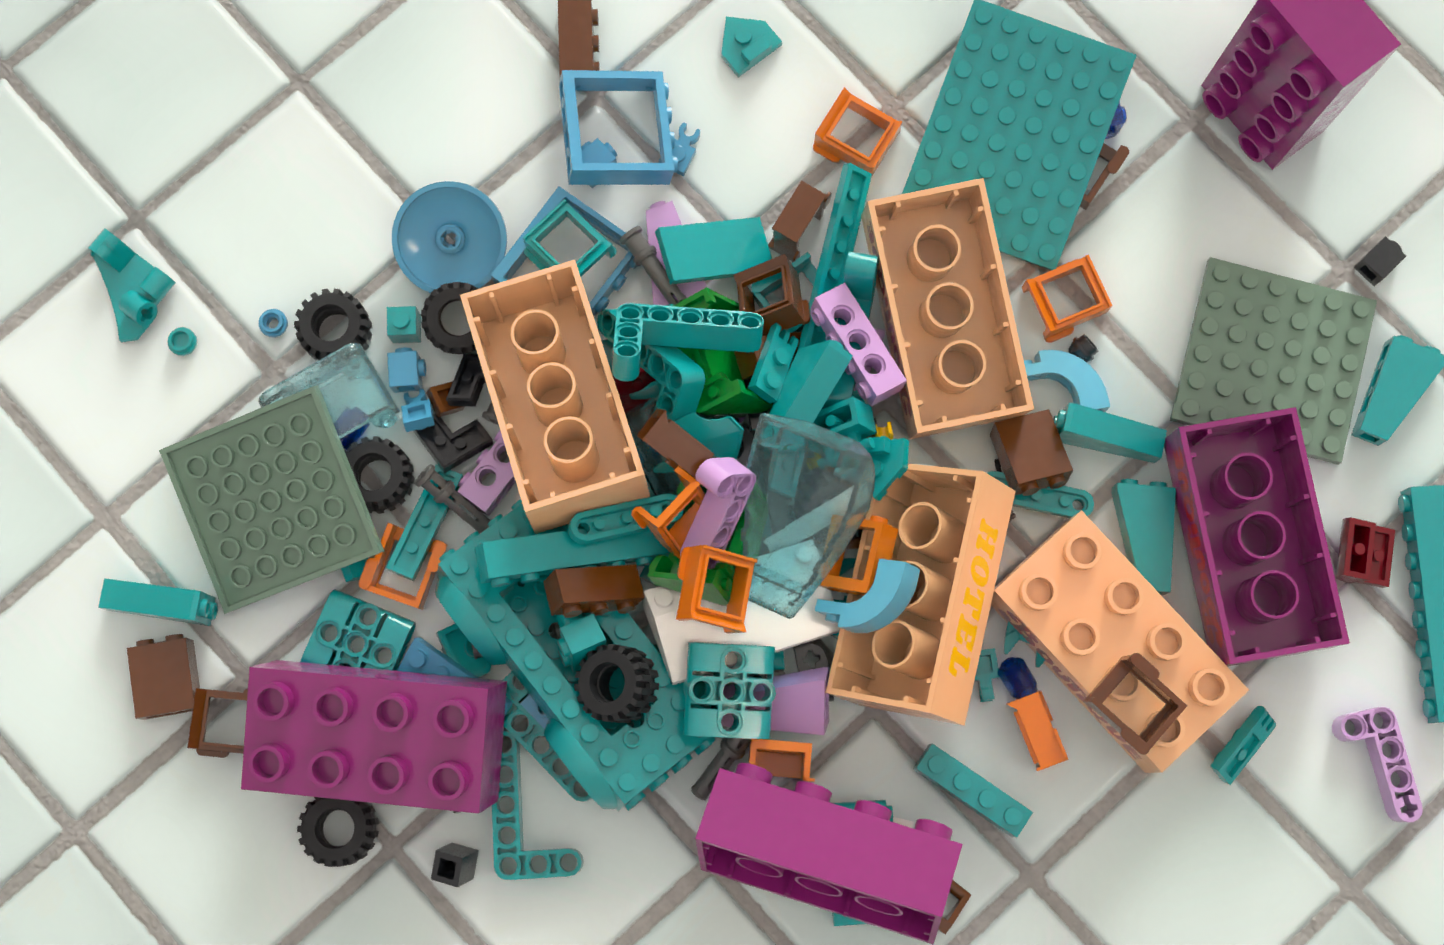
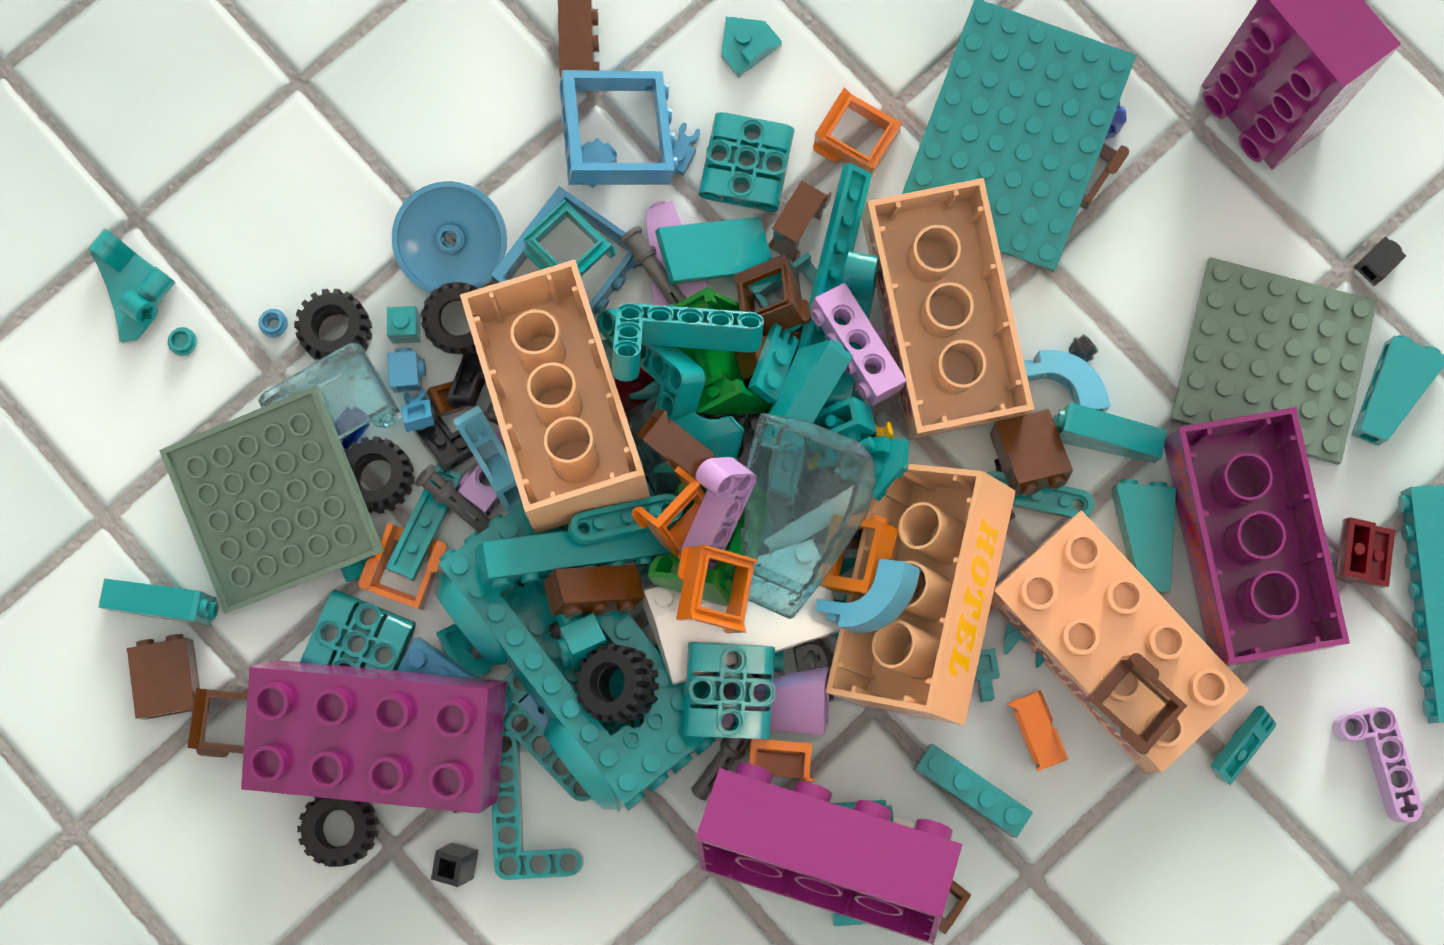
clear blue brick [998,657,1038,700] -> none
orange piece [1022,254,1113,343] -> none
none -> medium azure arch [453,405,521,512]
none -> teal connector [698,112,795,212]

